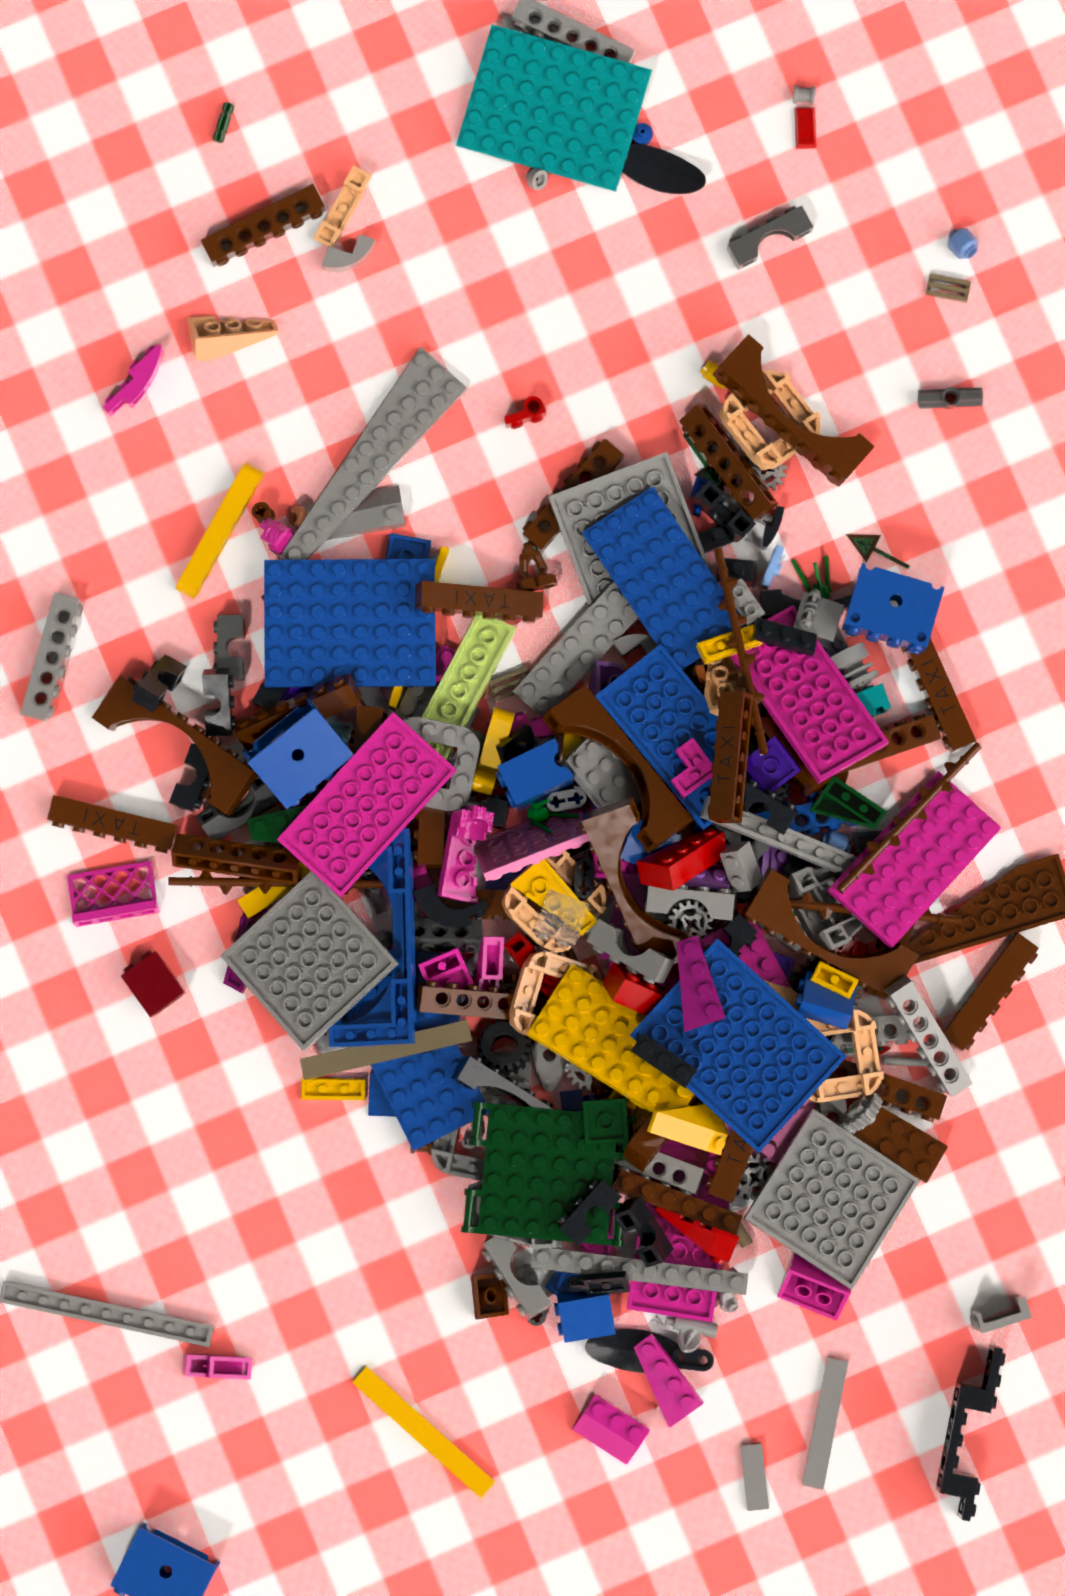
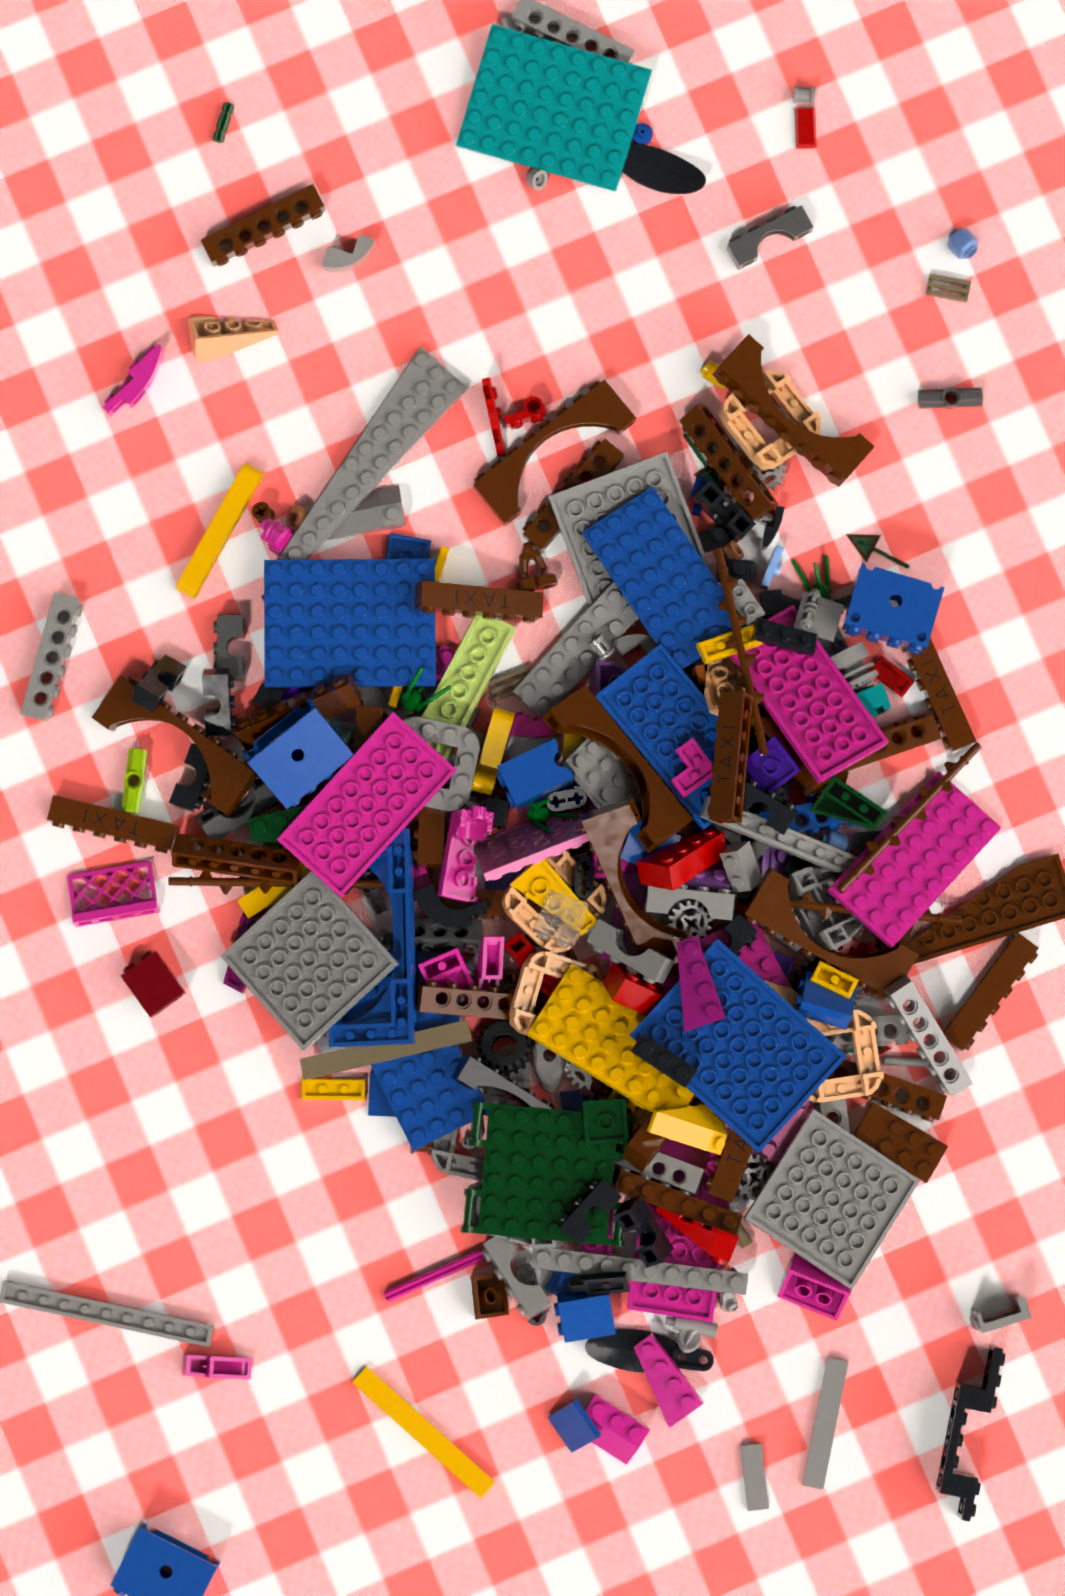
light nougat slope [313,165,372,247] -> none
black tile [496,725,537,764] -> none
light grey gear [842,1092,883,1133] -> none
none -> lime piece [121,748,148,814]
none -> dark pink axle [384,1250,484,1302]
none -> green plant [401,667,452,712]
none -> reddish brown arch [473,379,636,526]
none -> red wing [482,377,506,458]
none -> blue tile [547,1399,601,1453]
none -> light grey bush [587,633,615,661]
none -> nougat tile [723,540,744,559]
none -> red tile [869,655,915,698]

